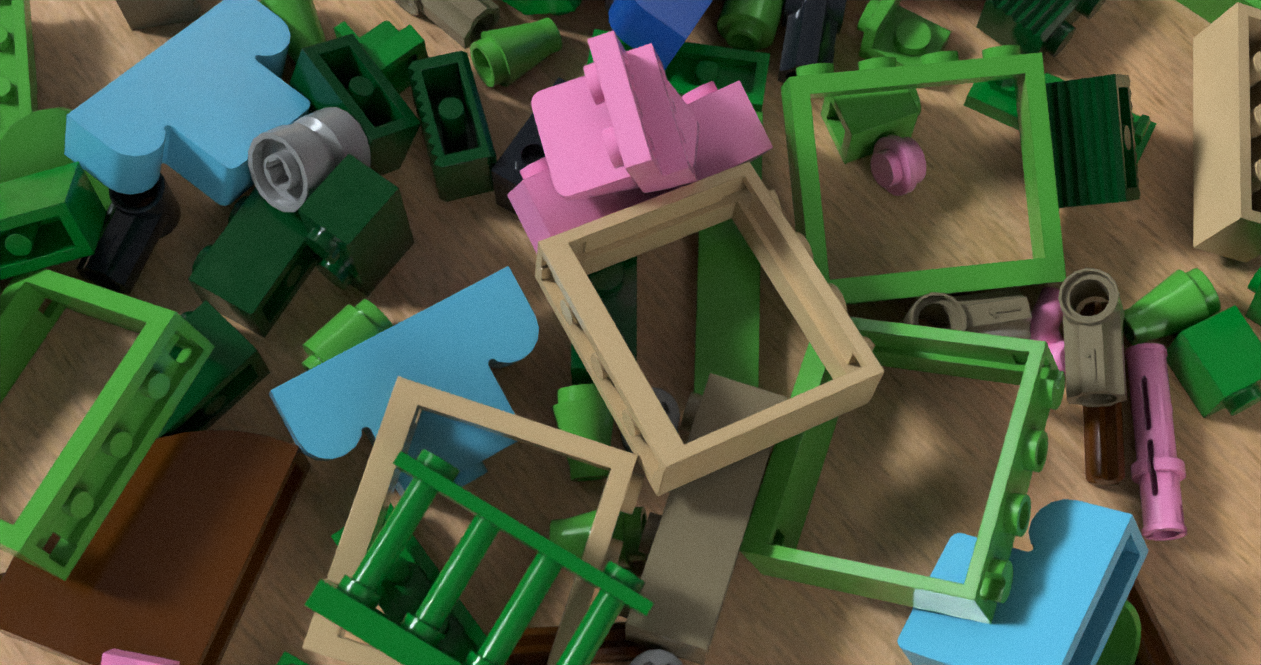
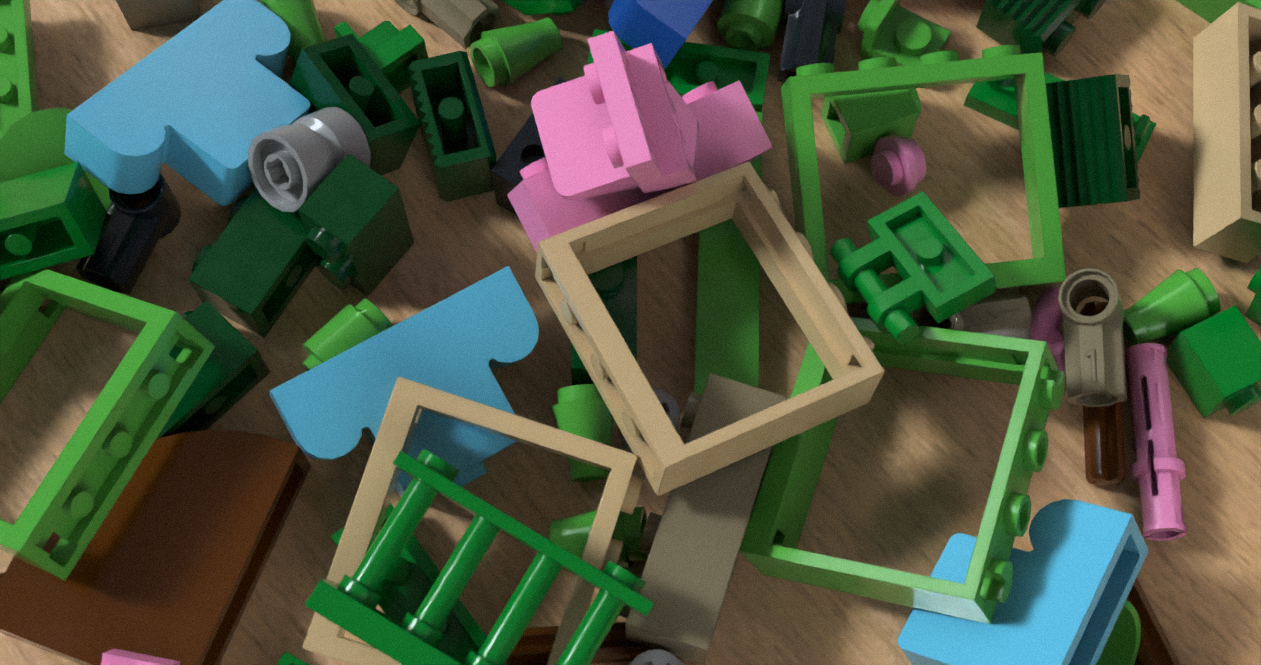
none -> green plate [830,191,996,345]

